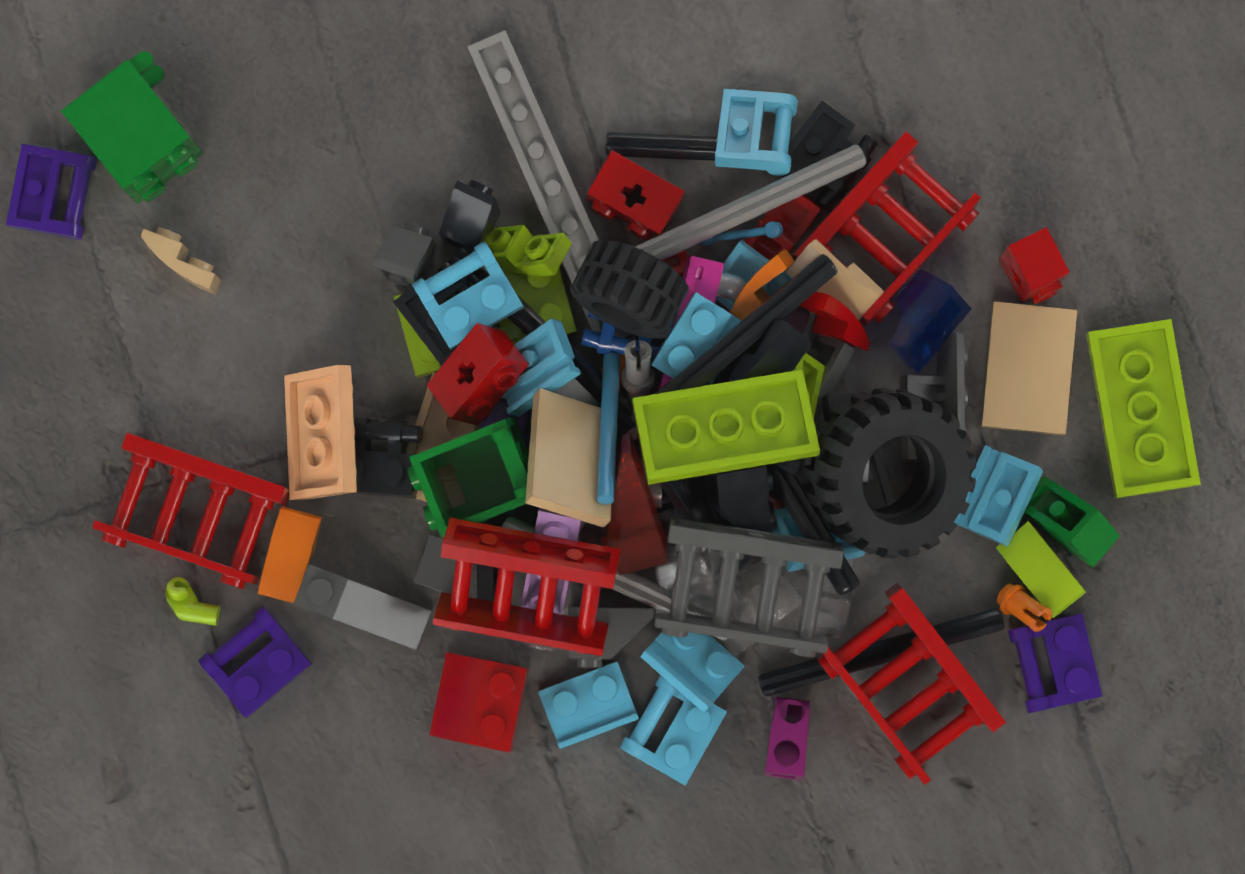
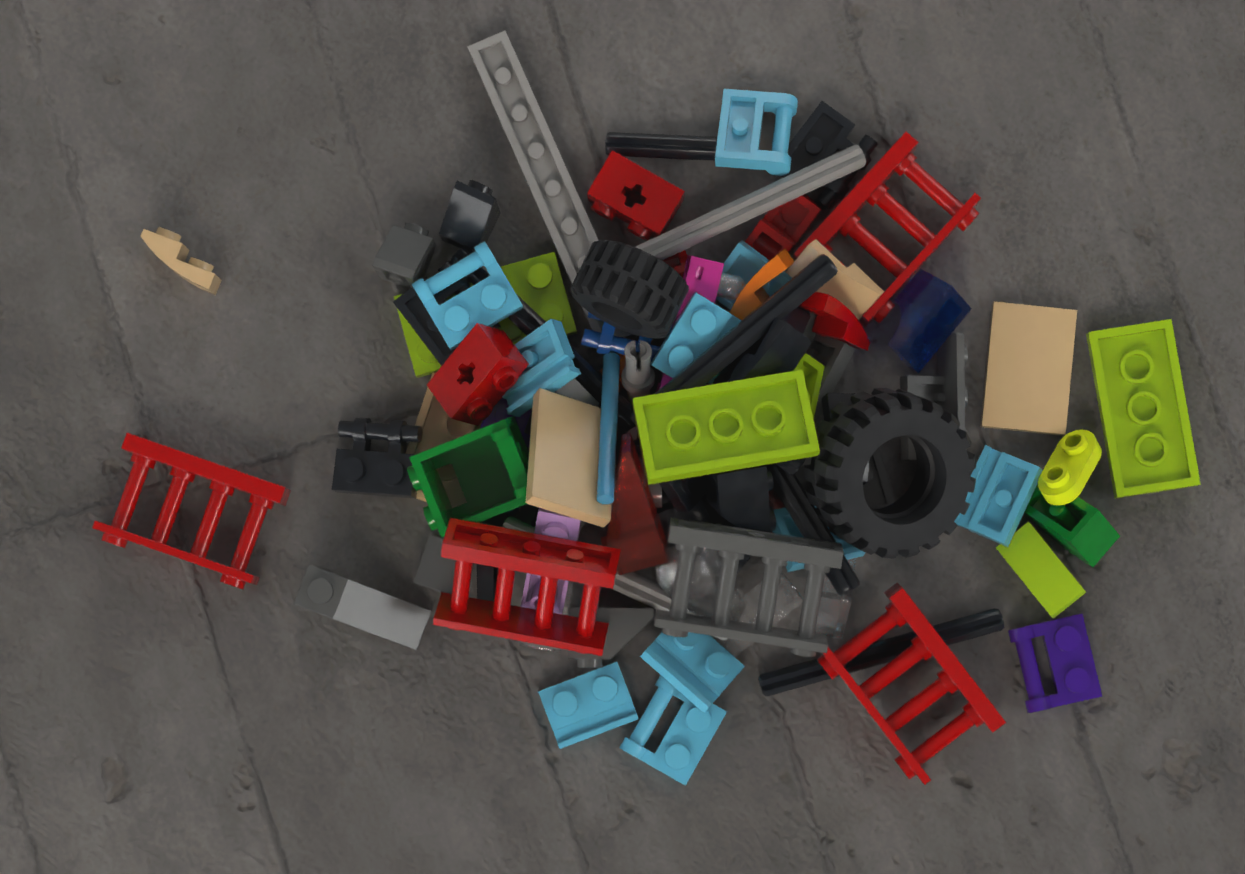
dark purple plate [6,144,97,240] -> none
green container [61,51,203,204] -> none
lime arm [165,577,221,626] -> none
dark purple plate [198,606,312,718] -> none
orange slope [257,506,322,603] -> none
light nougat plate [284,365,357,500] -> none
red slope [429,652,529,753] -> none
lime slope [485,225,572,276] -> none
dark azure hinge [700,222,783,247] -> none
magenta leg [764,696,810,781] -> none
orange pin [997,583,1052,632] -> none
red brick [998,227,1070,305] -> none
none -> neon yellow plate [1038,429,1102,506]

